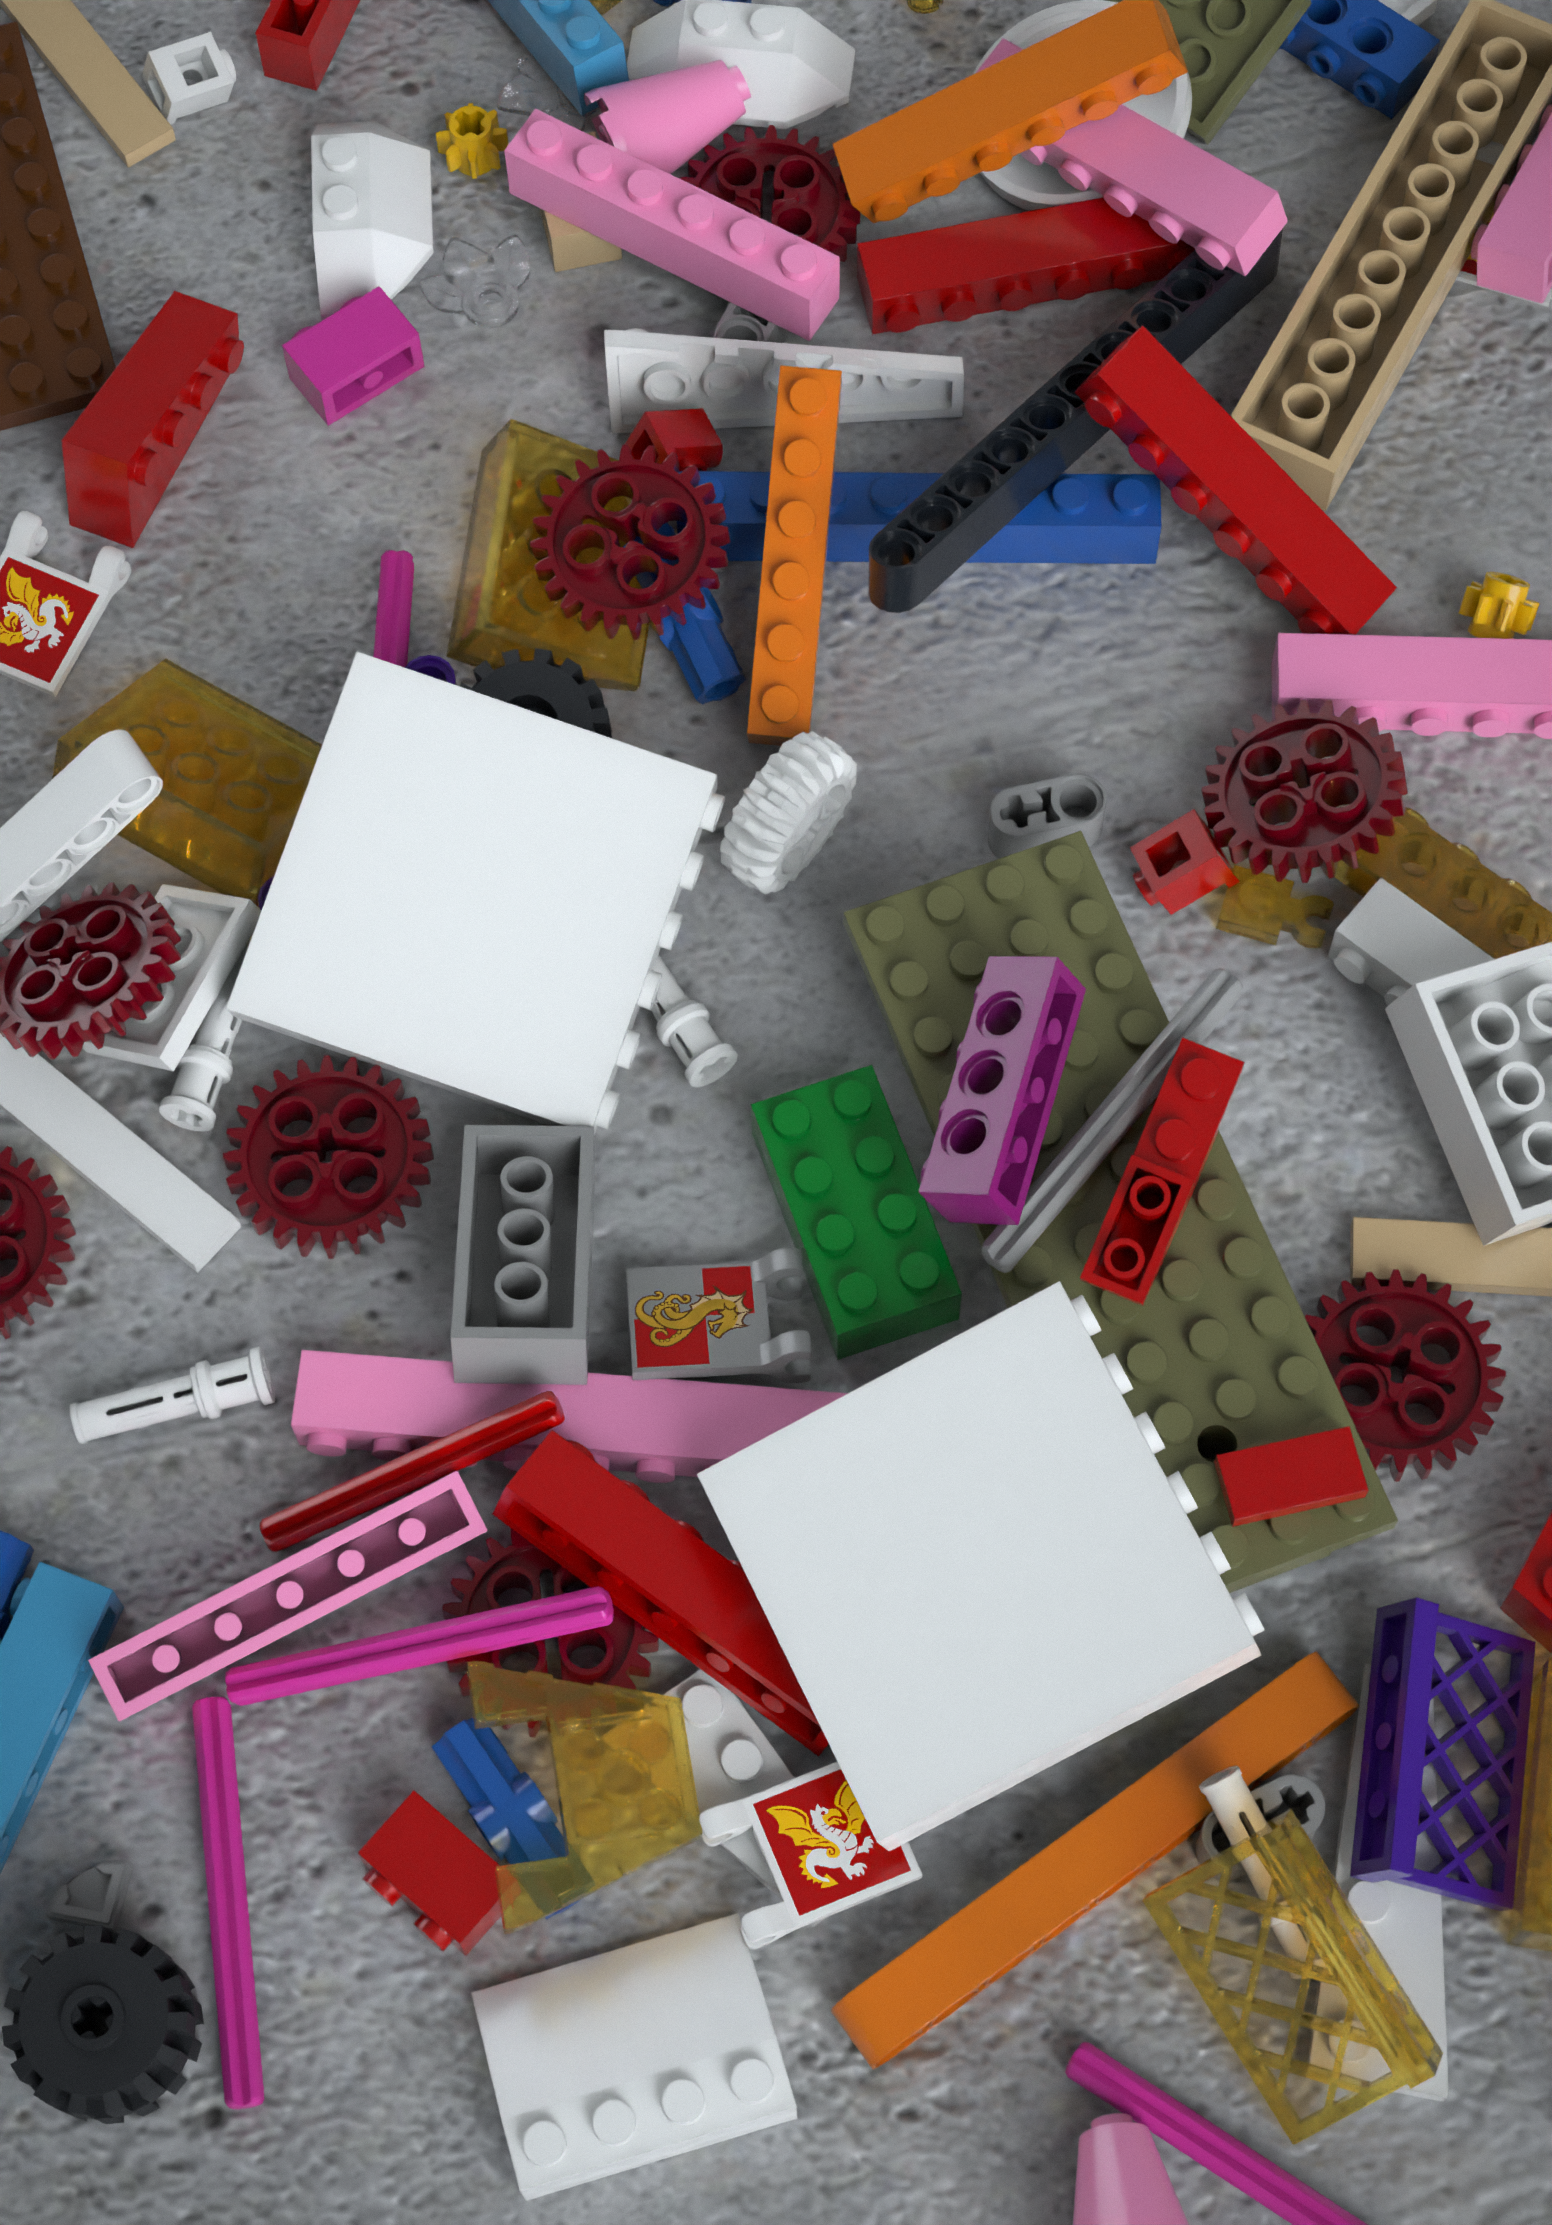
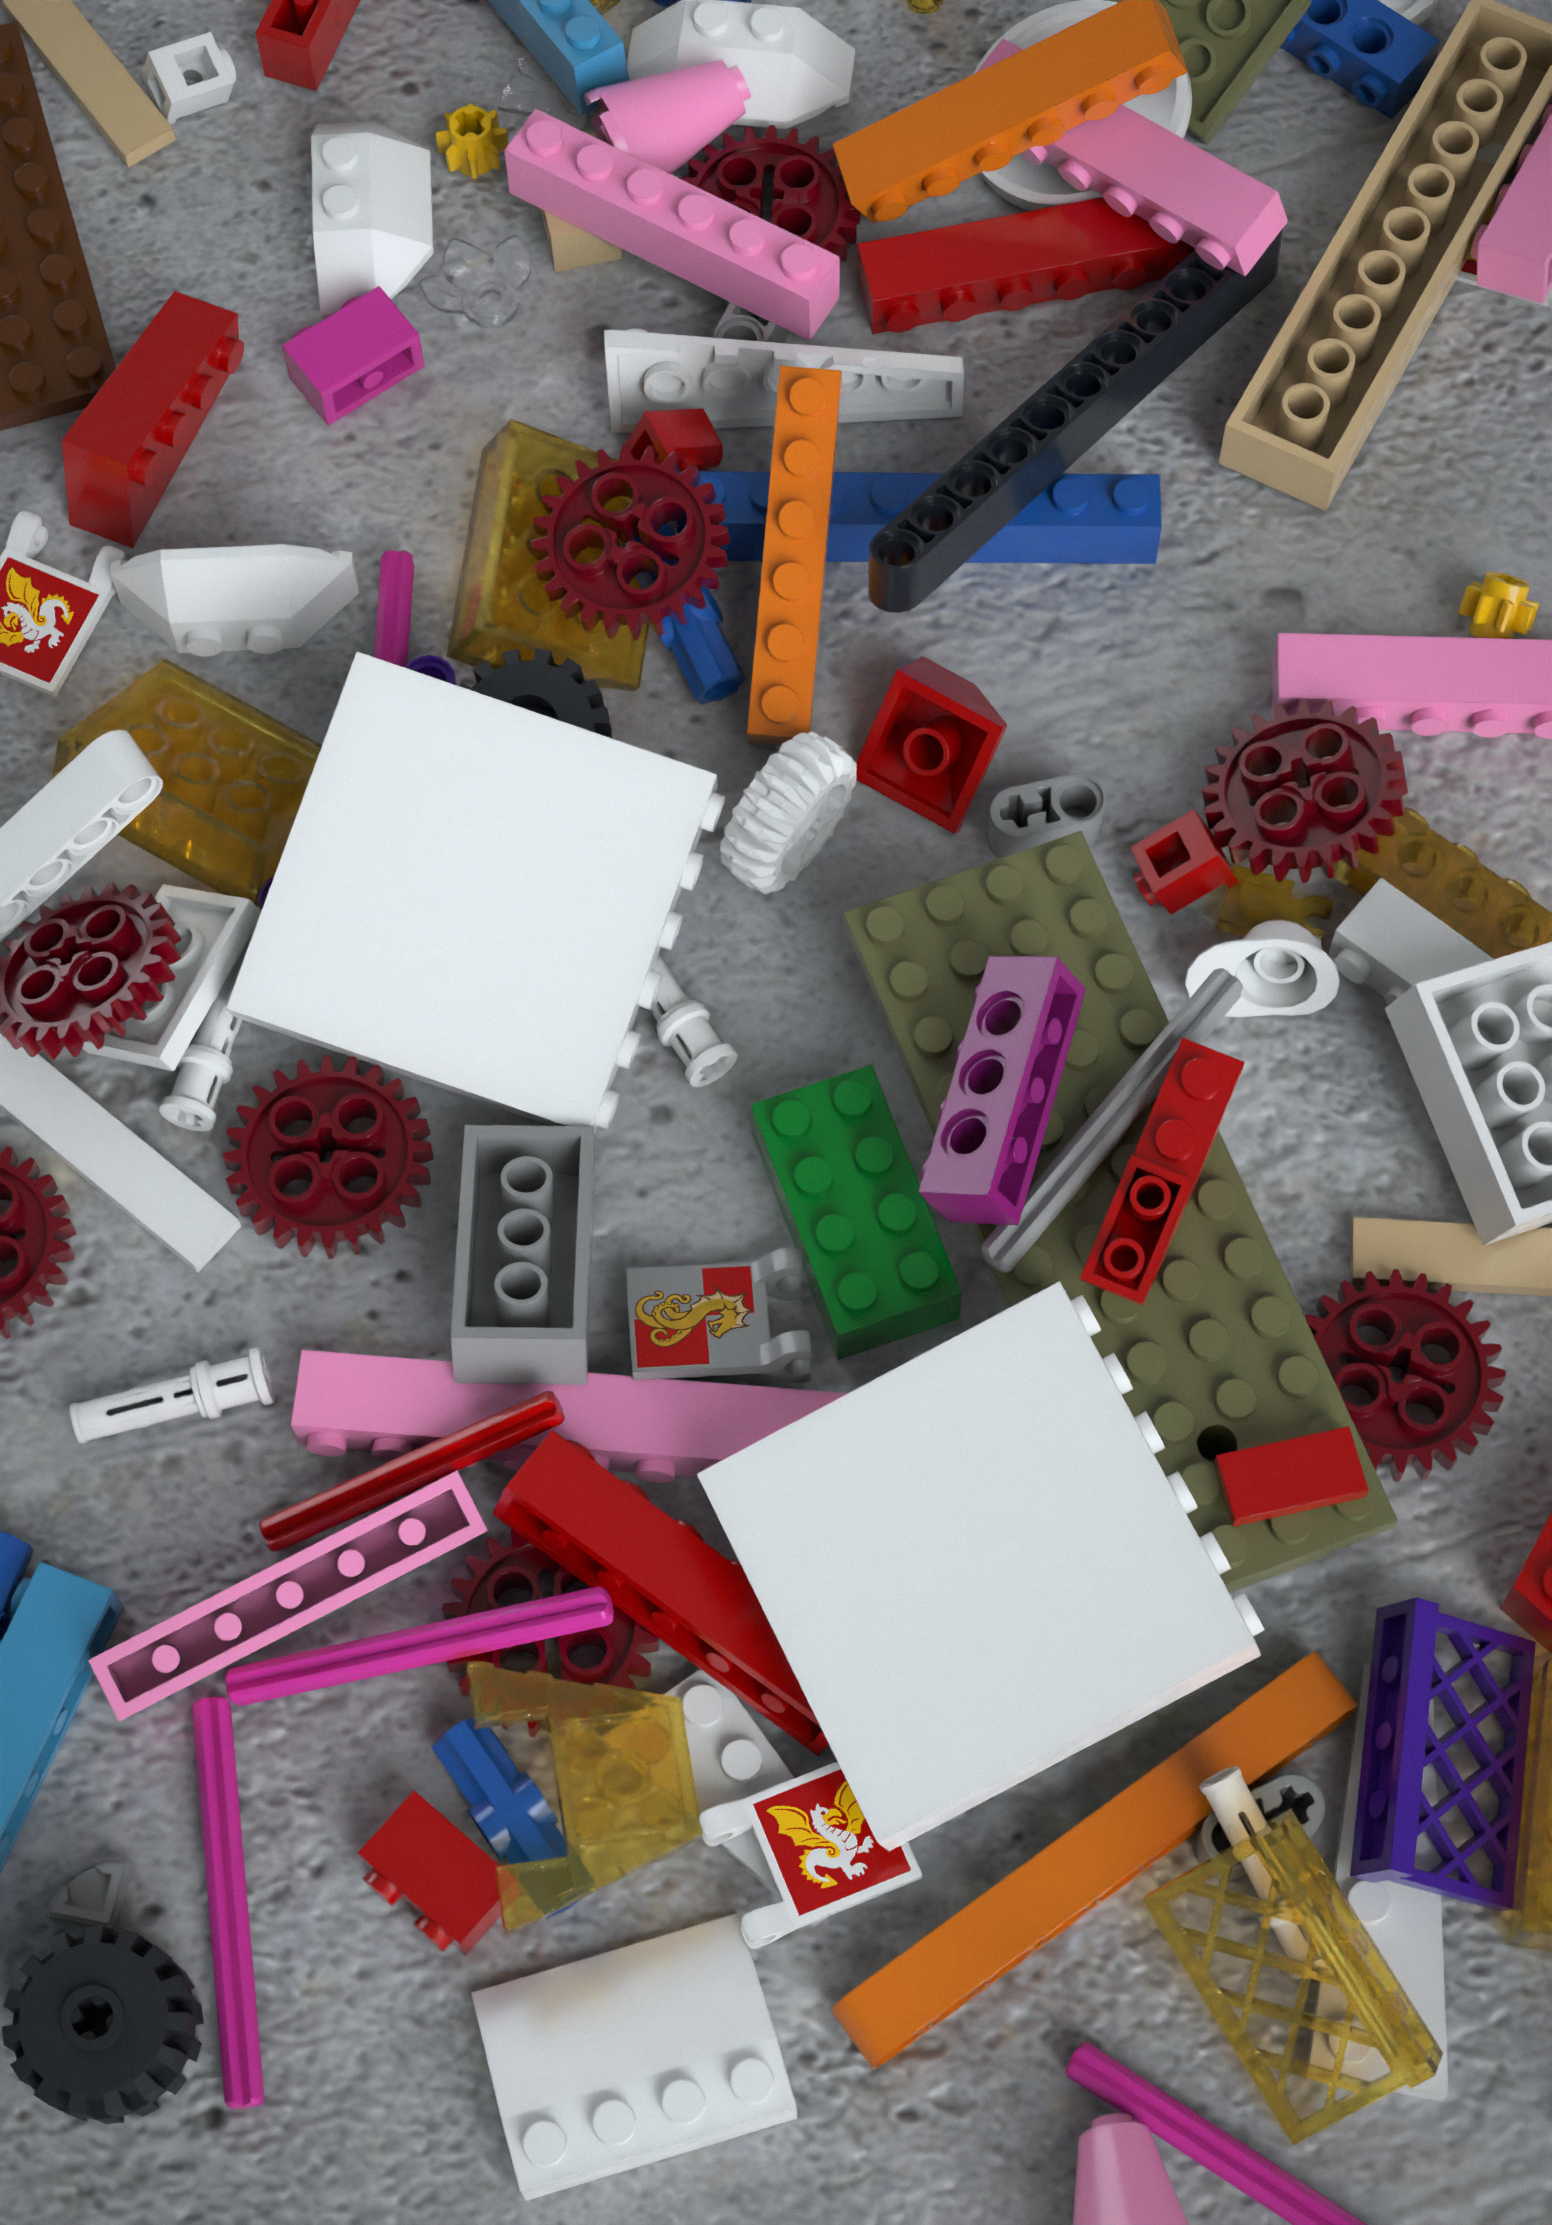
red brick [1075,325,1397,635] -> none
none -> white wedge [110,544,359,657]
none -> red slope [856,656,1007,834]
none -> white piece [1185,920,1340,1017]

